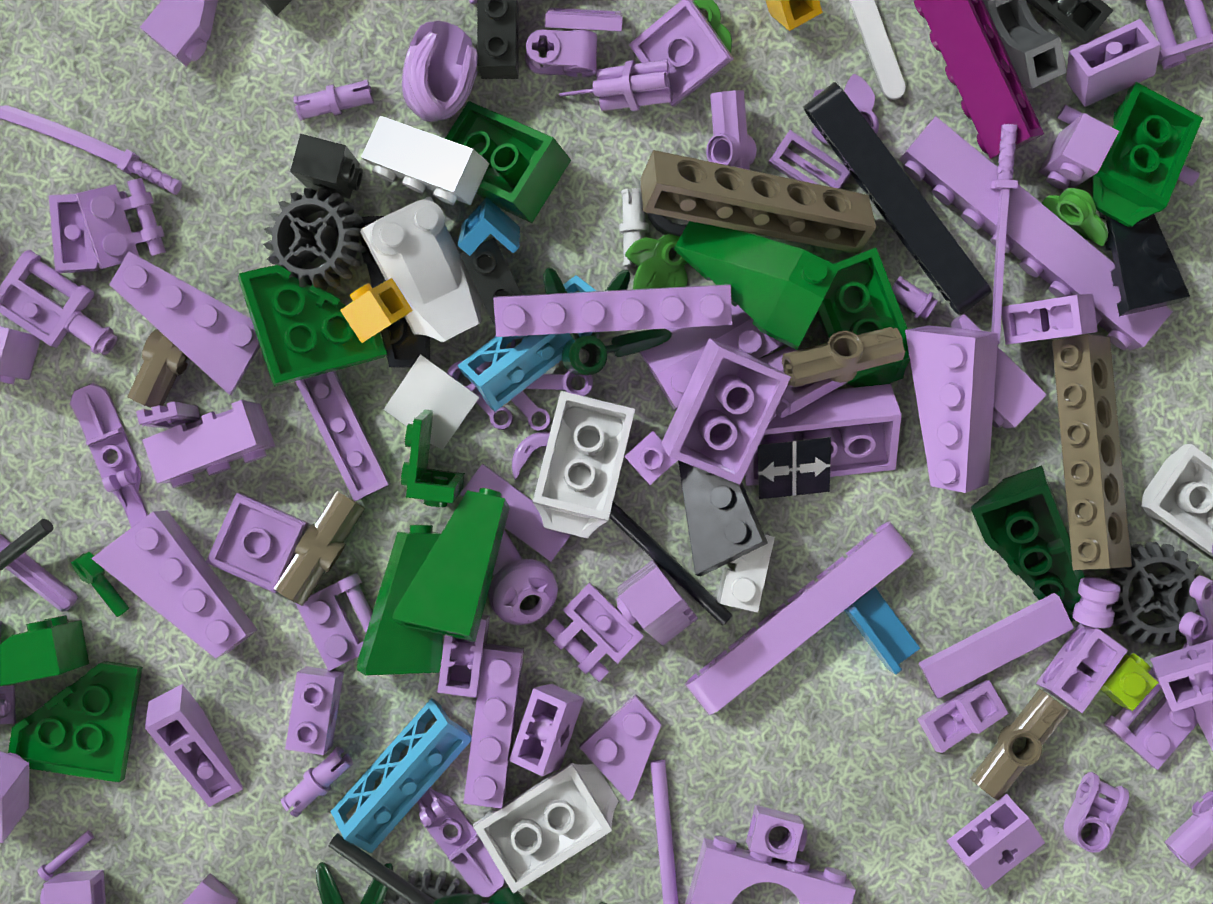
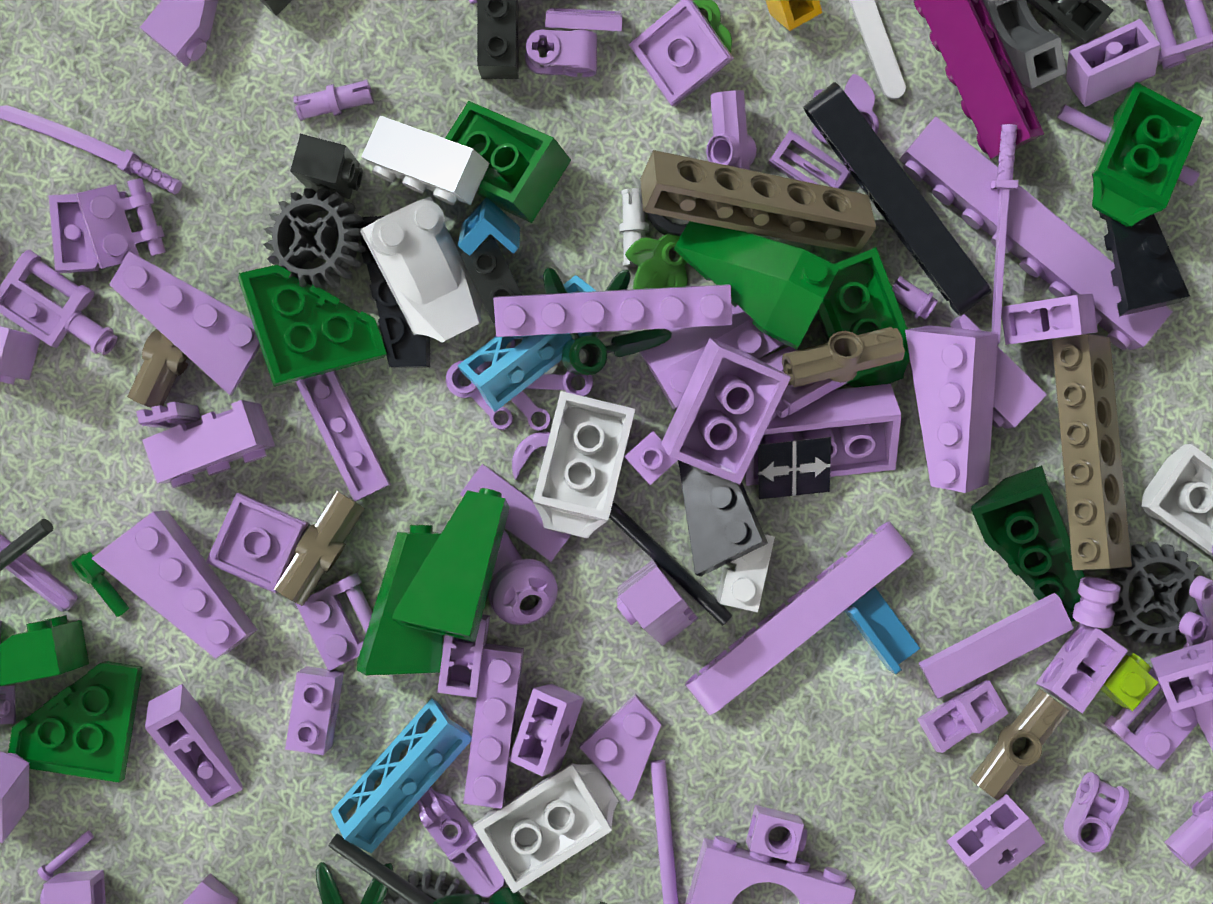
lavender piece [70,383,148,528] -> none
lavender pin [281,747,353,817] -> none
yellow brick [340,278,413,343] -> none
white sticker [383,354,479,450] -> none
green bracket [401,410,465,507] -> none
lavender hair [402,20,478,122] -> none
lavender plate [545,582,644,682] -> none
lavender piece [559,60,672,111] -> none
lavender brick [1039,113,1119,190] -> none
bright green plate [1042,188,1108,246] -> none

